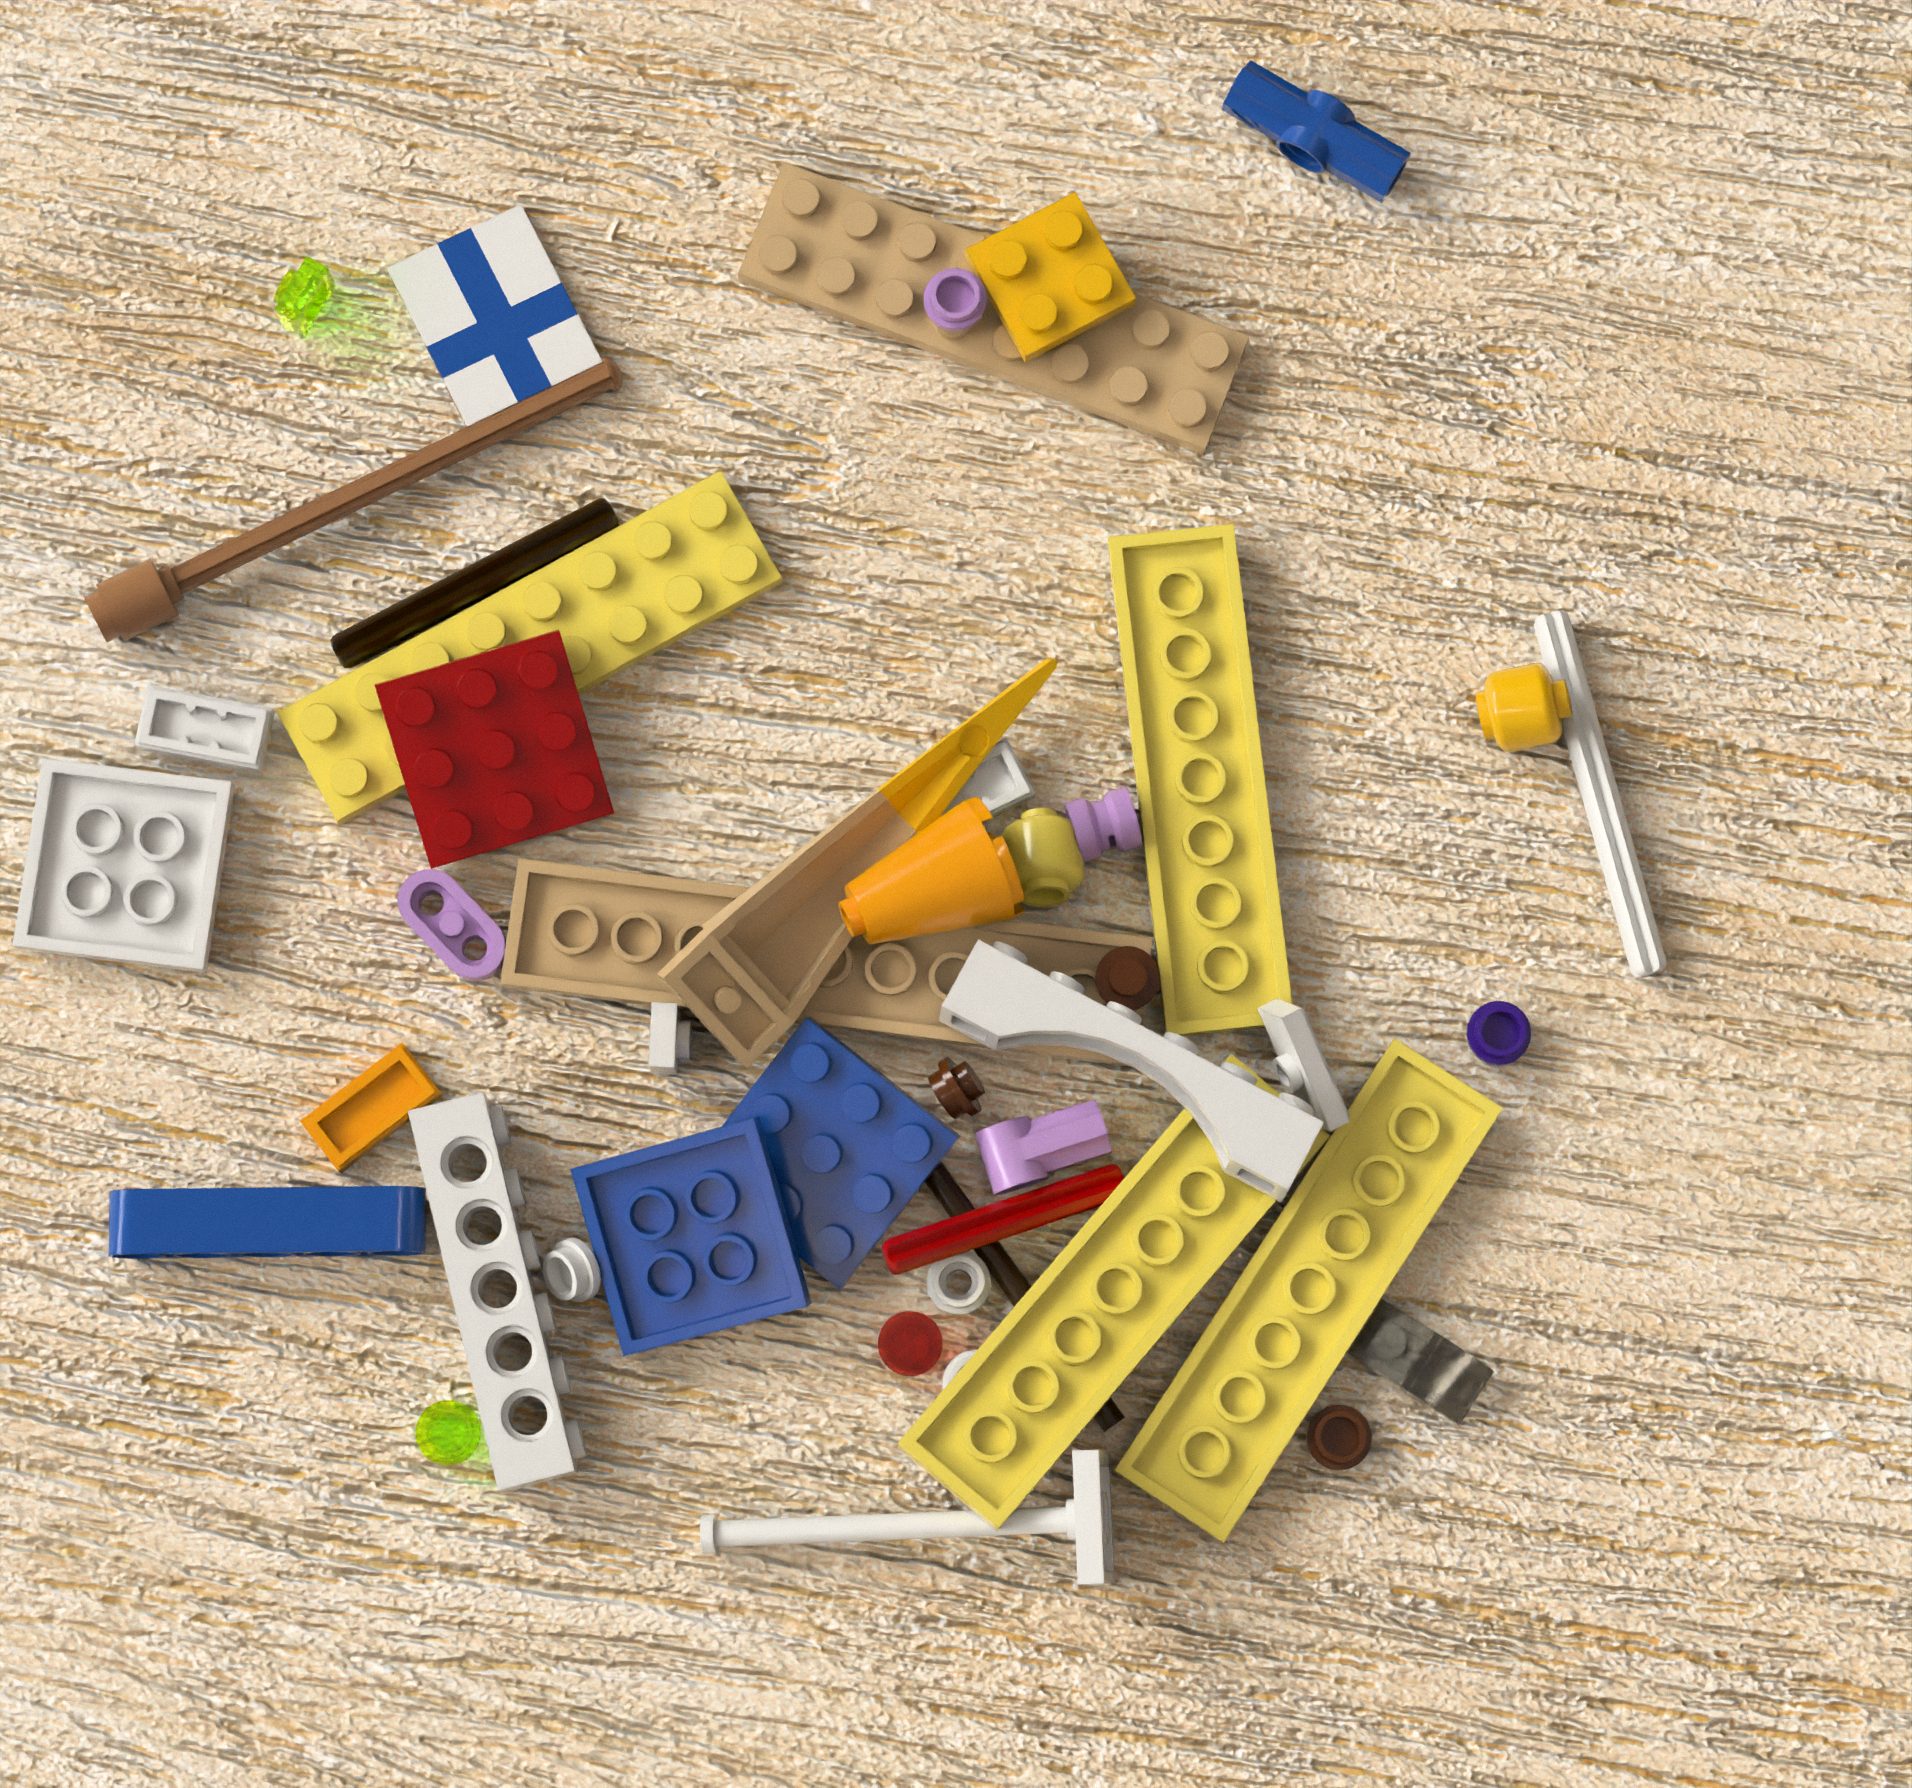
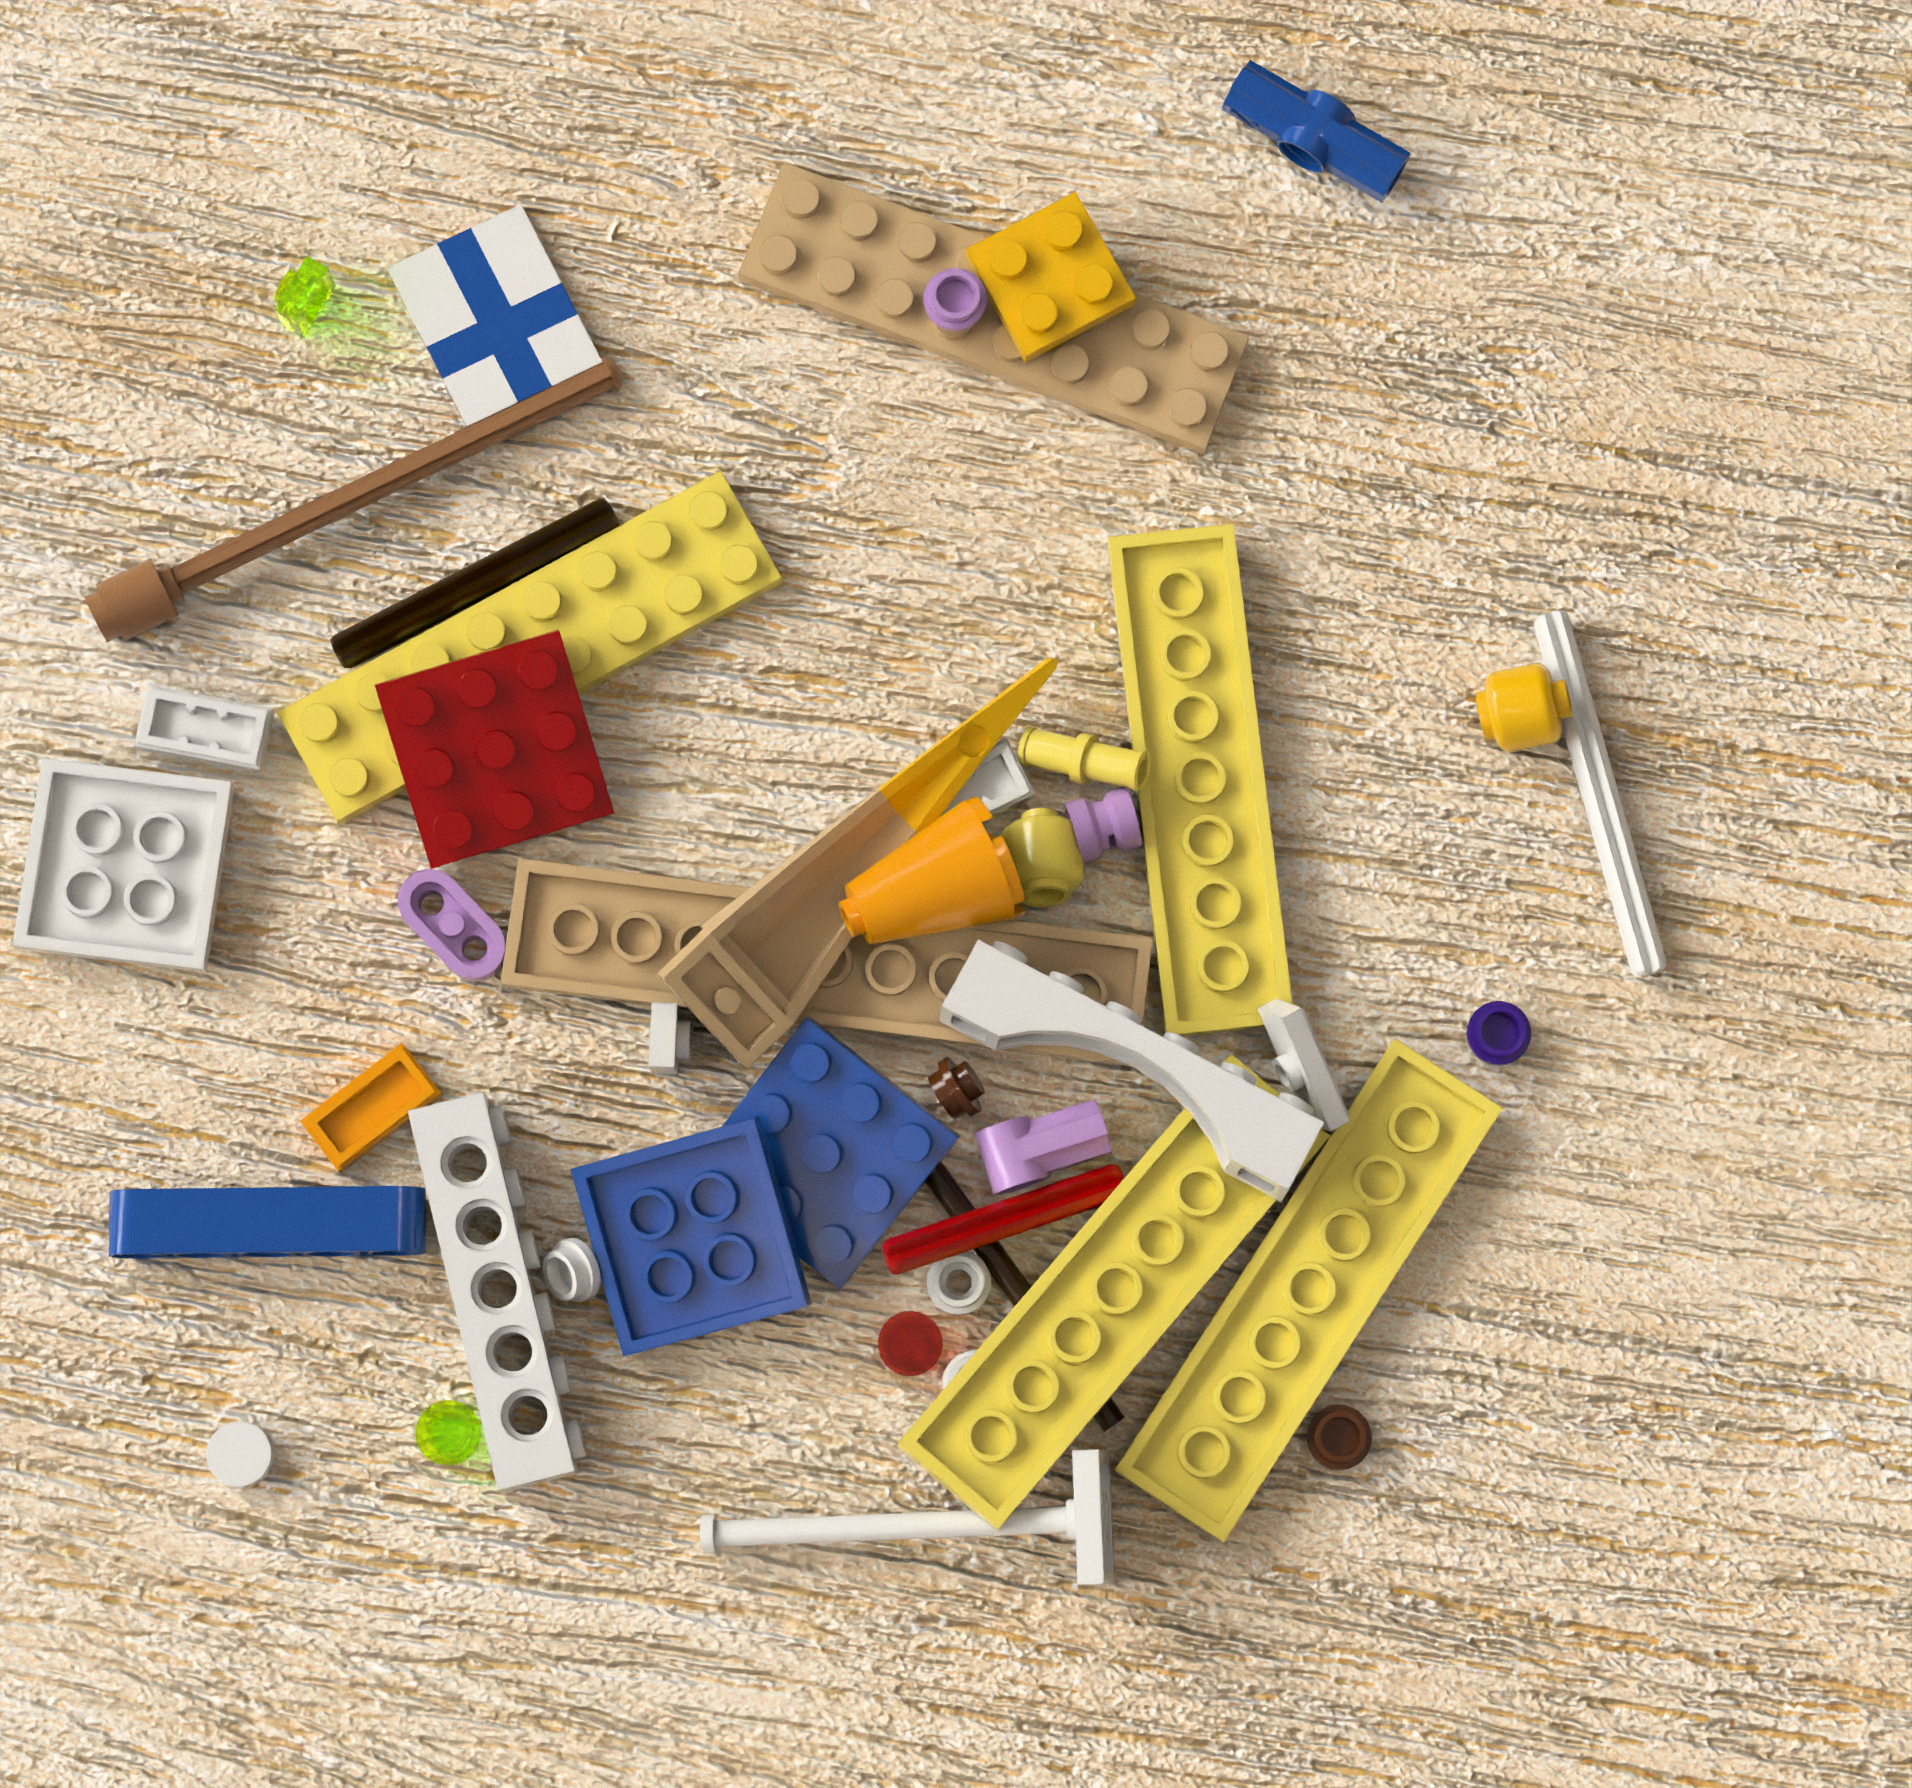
reddish brown plate [1095,946,1160,1011] -> none
clear smoke slope [1345,1299,1493,1426] -> none
none -> white tile [206,1421,274,1488]
none -> light yellow pin [1018,726,1151,792]

